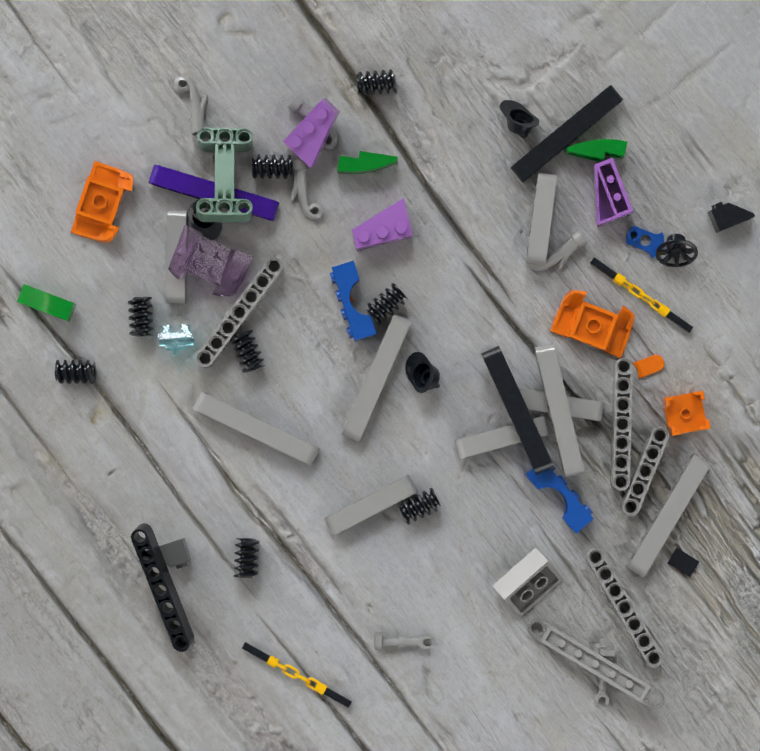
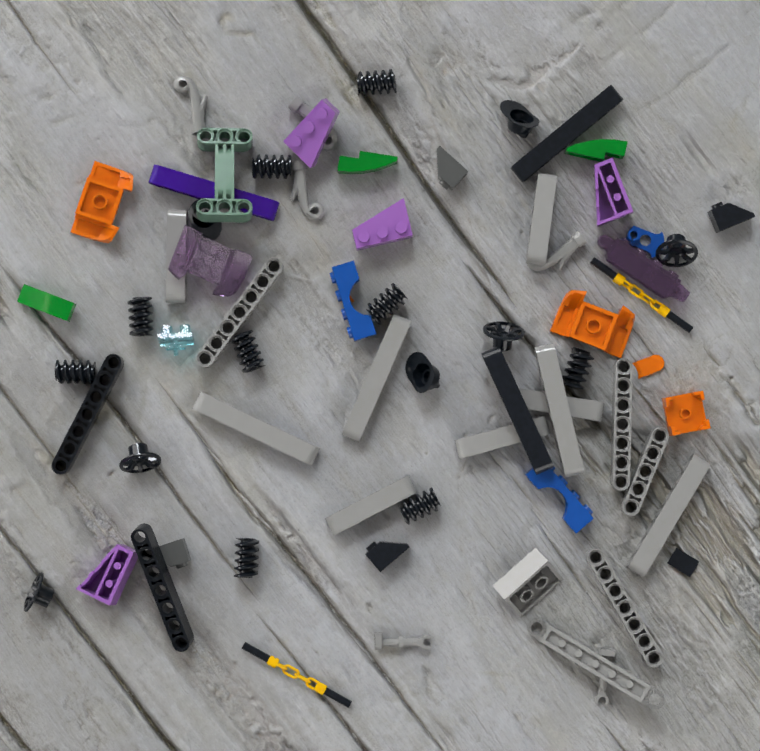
none -> black wheel [24,572,54,612]
none -> black beam [51,354,124,474]
none -> medium lavender wedge [76,544,138,606]
none -> black wheel [119,443,161,473]
none -> black slope [365,541,410,572]
none -> dark grey slope [436,146,468,190]
none -> black wheel [483,321,525,351]
none -> black piece [562,347,594,389]
none -> clear purple hinge [597,234,690,303]

